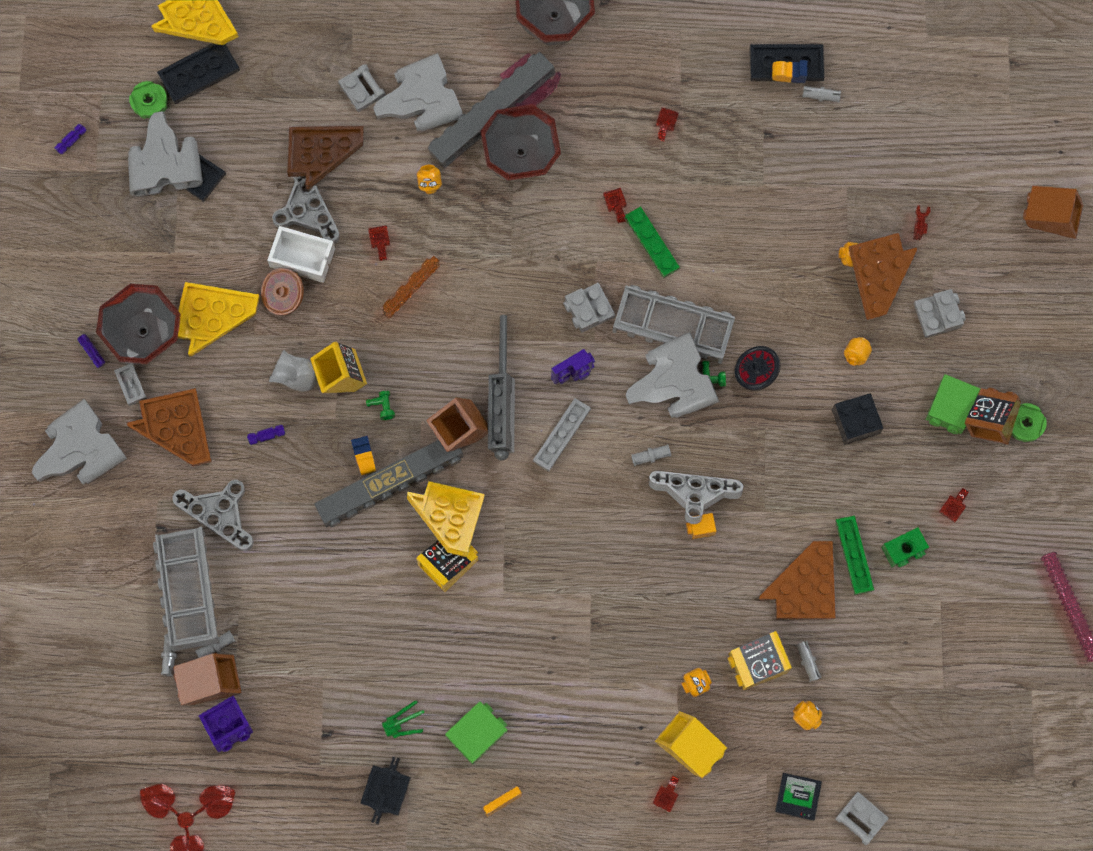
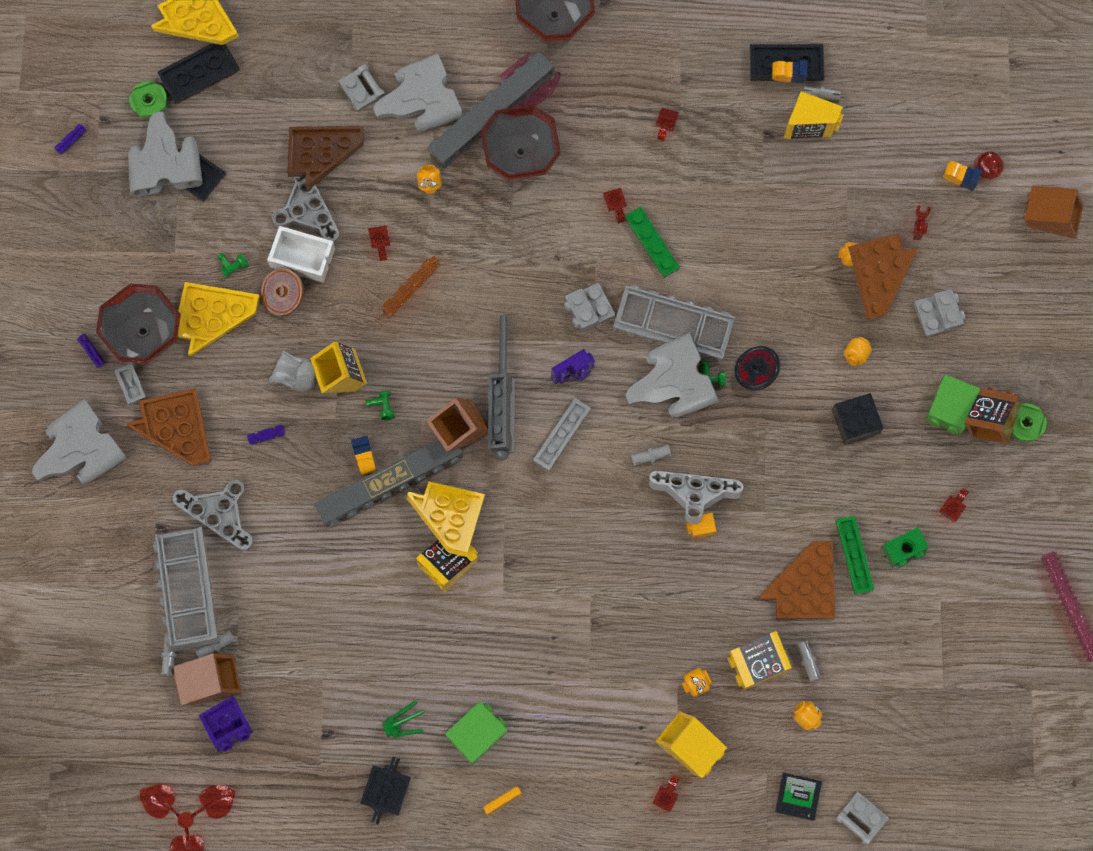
none -> green piece [217,253,249,278]
none -> yellow slope [784,91,844,139]
none -> leg [943,161,982,191]
none -> clear red hair [974,151,1004,180]

